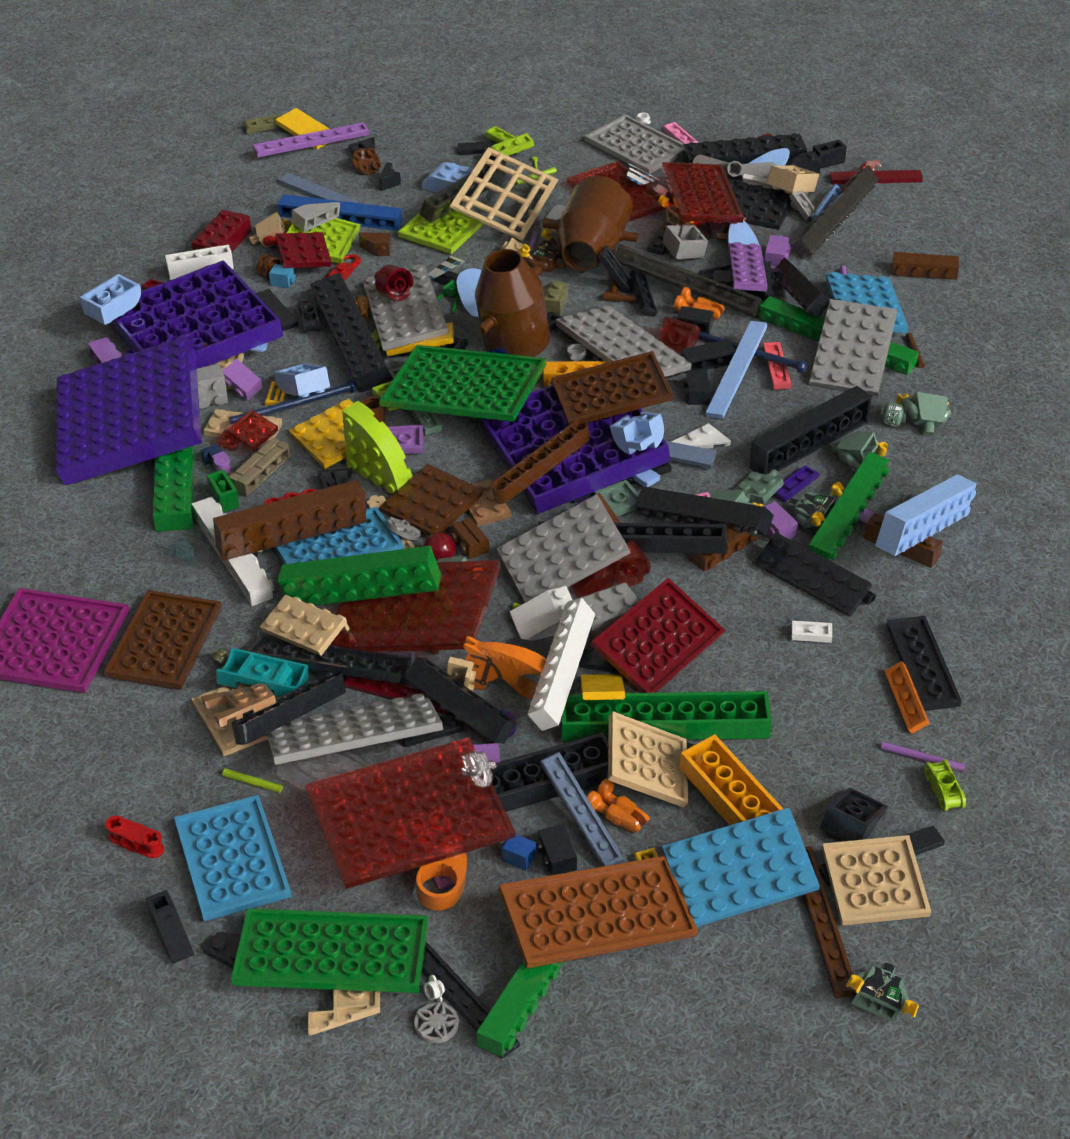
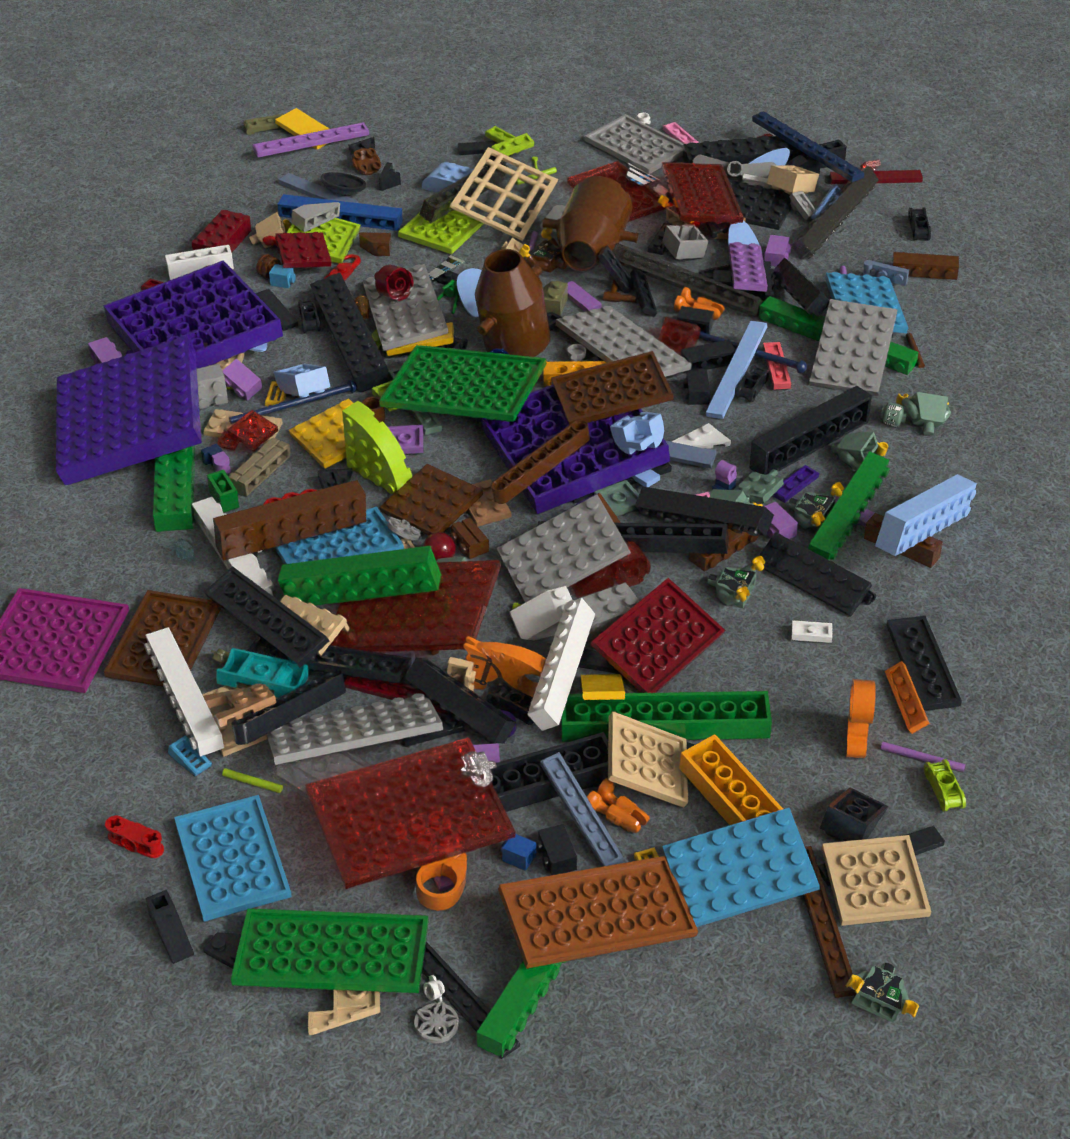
light blue brick [80,274,141,325] -> none
tan plant [367,495,387,509] -> none
none -> white brick [144,627,224,757]
none -> dark azure slope [168,735,212,776]
none -> black plate [204,566,330,668]
none -> black dish [320,172,366,196]
none -> black piece [486,682,535,725]
none -> medium lavender tile [568,281,602,312]
none -> torso [707,556,765,609]
none -> medium lavender leg [712,460,737,490]
none -> black piece [736,365,770,402]
none -> dark blue plate [752,112,864,182]
none -> orange animal [846,679,875,758]
none -> sand blue plate [862,260,909,286]
none -> black piece [908,207,931,240]

